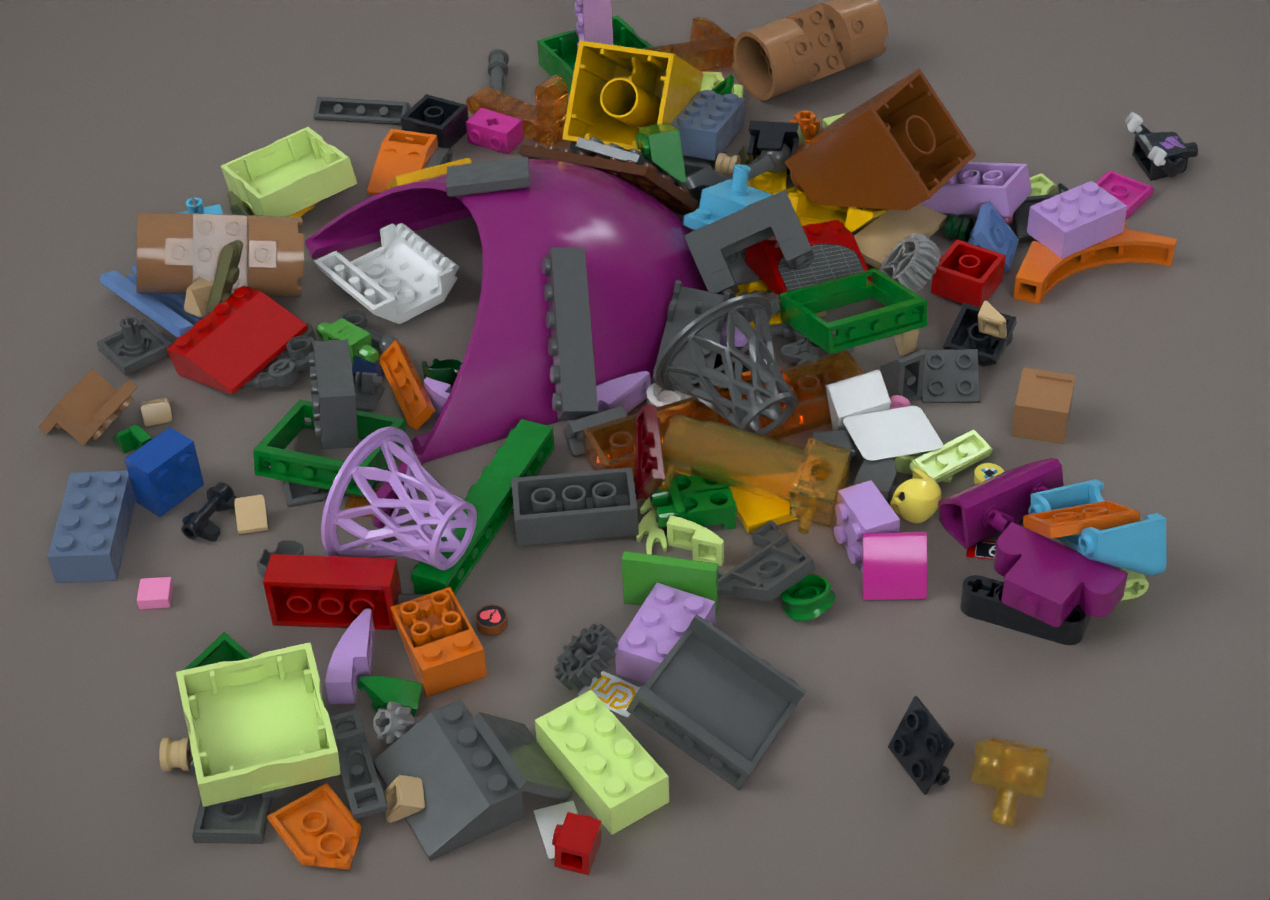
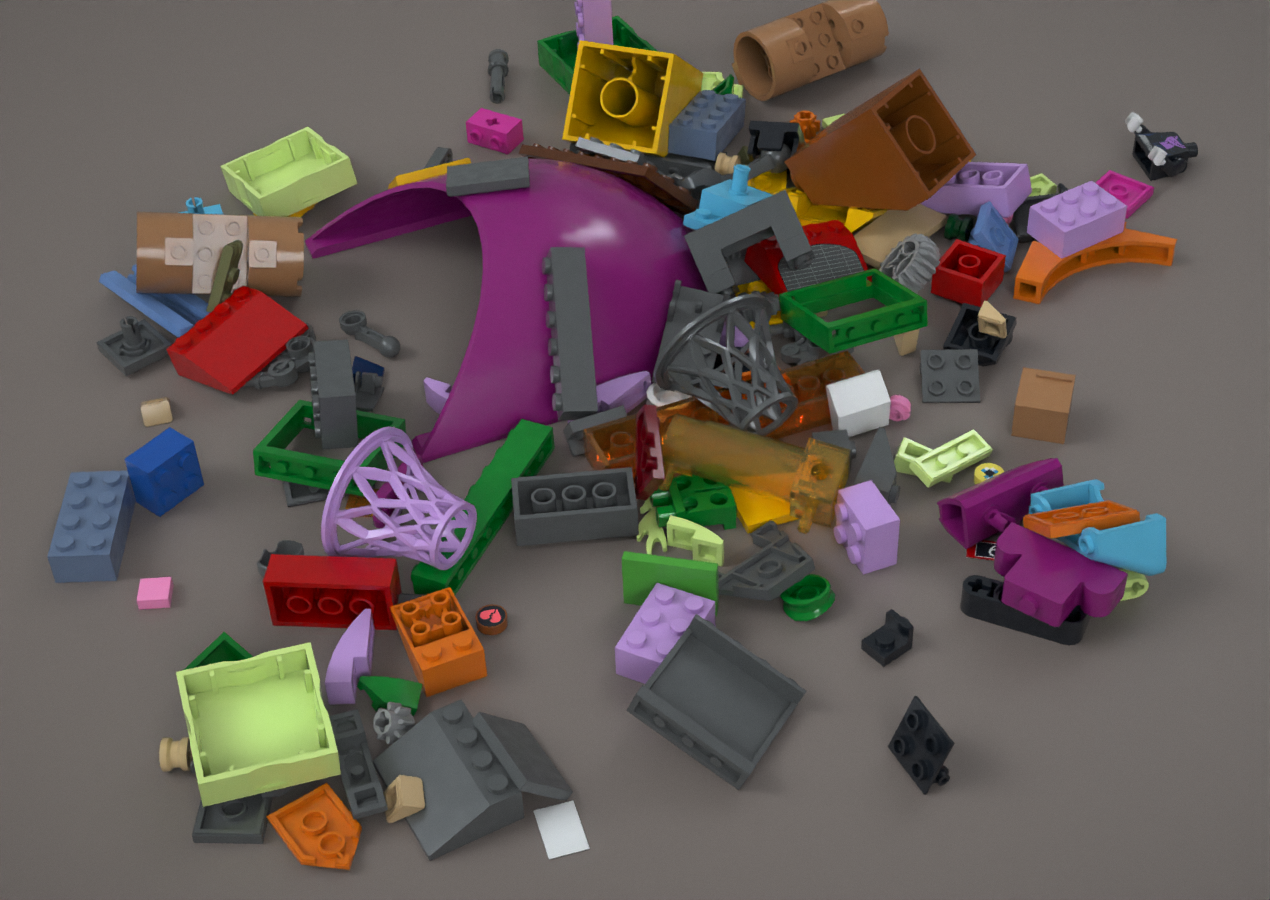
medium nougat bracket [39,369,137,446] -> none
green slope [113,424,152,453] -> none
black piece [181,482,239,542] -> none
tan slope [184,277,214,318] -> none
olive slope [227,191,253,215] -> none
tan slope [234,494,269,535] -> none
dark grey slope [314,97,411,125] -> none
white slope [314,223,459,324] -> none
bright green piece [316,318,379,366] -> none
orange slope [366,129,438,195] -> none
orange plate [378,339,436,430] -> none
black brick [400,94,469,148] -> none
dark green hair [422,358,462,389] -> none
clear orange beam [466,75,568,147] -> none
yellowish green brick [535,690,669,835] -> none
red brick [552,812,602,876] -> none
dark grey gear [554,624,618,690] -> none
white sticker [577,671,640,718] -> none
green slope [635,123,687,183] -> none
clear orange beam [645,17,736,71] -> none
white sticker [843,406,943,461] -> none
dark pink slope [862,532,927,600] -> none
dark grey slope [880,351,925,402] -> none
light yellow helmet [890,468,942,523] -> none
clear yellow brick [971,736,1055,825] -> none
none -> black bracket [861,609,914,667]

